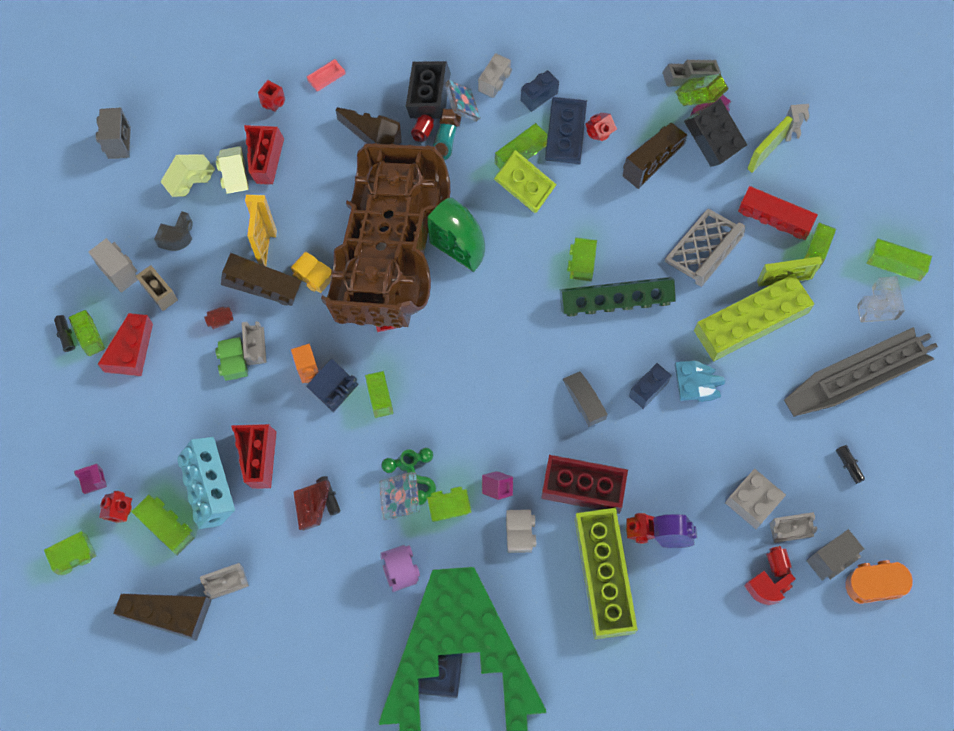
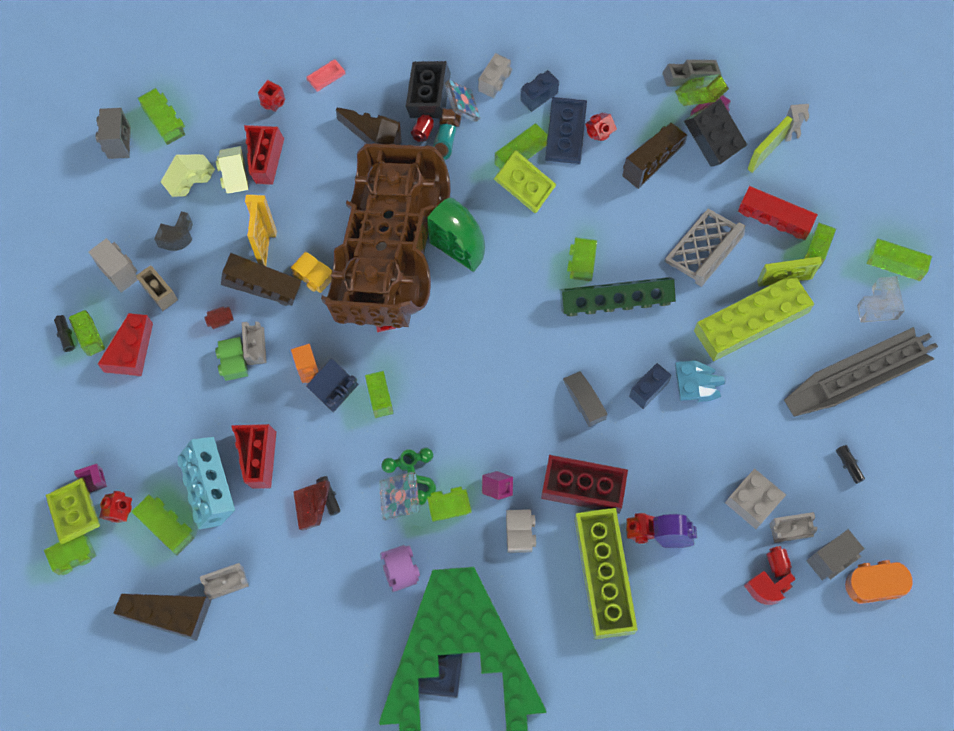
none -> lime tile [45,478,100,544]
none -> clear neon green brick [138,88,185,145]

